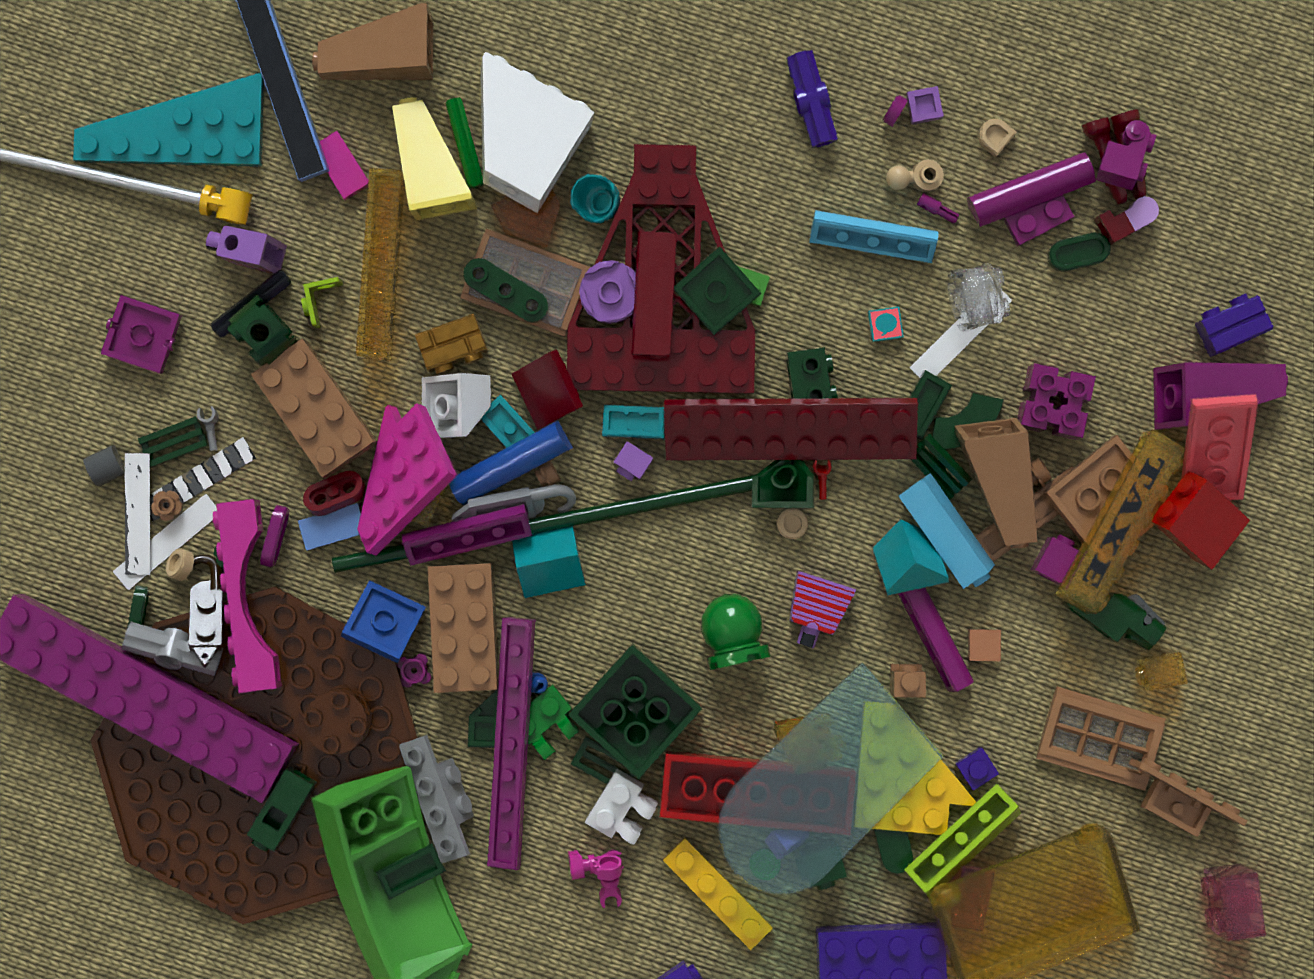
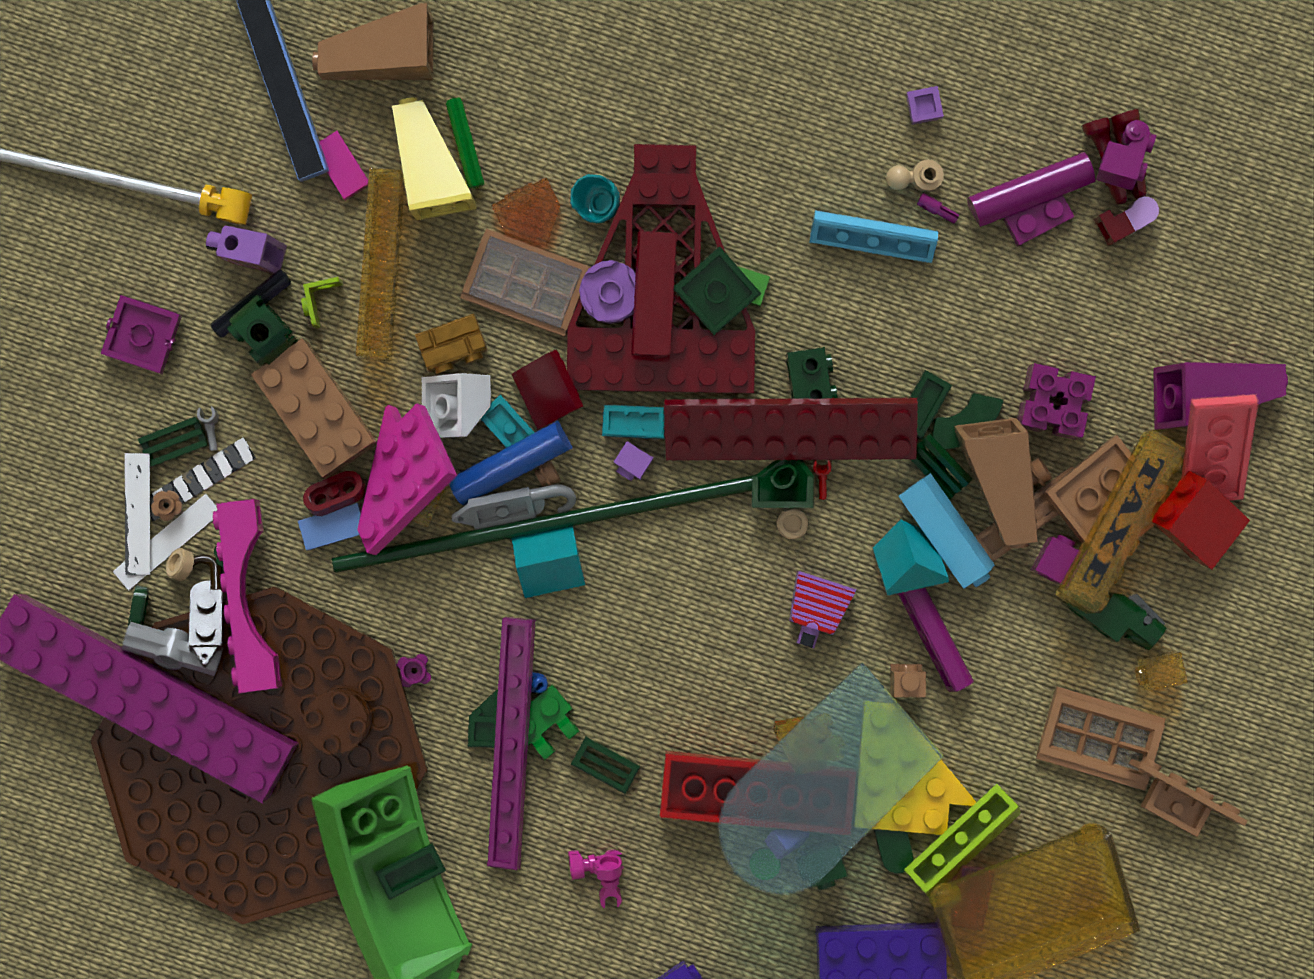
teal wing [73,72,264,167] -> none
dark grey brick [83,445,125,487] -> none
dark green brick [247,766,318,852] -> none
magenta tile [260,505,290,568] -> none
blue plate [341,580,426,663] -> none
light grey bracket [399,735,474,863] -> none
magenta brick [402,504,532,566] -> none
medium nougat brick [428,563,499,693] -> none
dark green plate [463,258,549,323] -> none
white slope [481,52,594,213] -> none
dark green slope [568,643,703,779] -> none
white plate [585,768,658,845] -> none
yellow plate [663,837,773,950] -> none
green tile [701,594,771,670] -> none
dark purple piece [786,50,838,148] -> none
tile [868,306,904,343] -> none
magenta tile [883,95,908,127] -> none
white sticker [909,284,1012,378] -> none
clear brick [948,263,1010,332] -> none
dark purple plate [955,747,999,791] -> none
nougat tile [968,629,1001,661] -> none
tan tile [978,119,1017,158] -> none
dark green tile [1047,233,1111,272] -> none
dark purple brick [1195,293,1273,357] -> none
clear pink brick [1201,864,1266,941] -> none

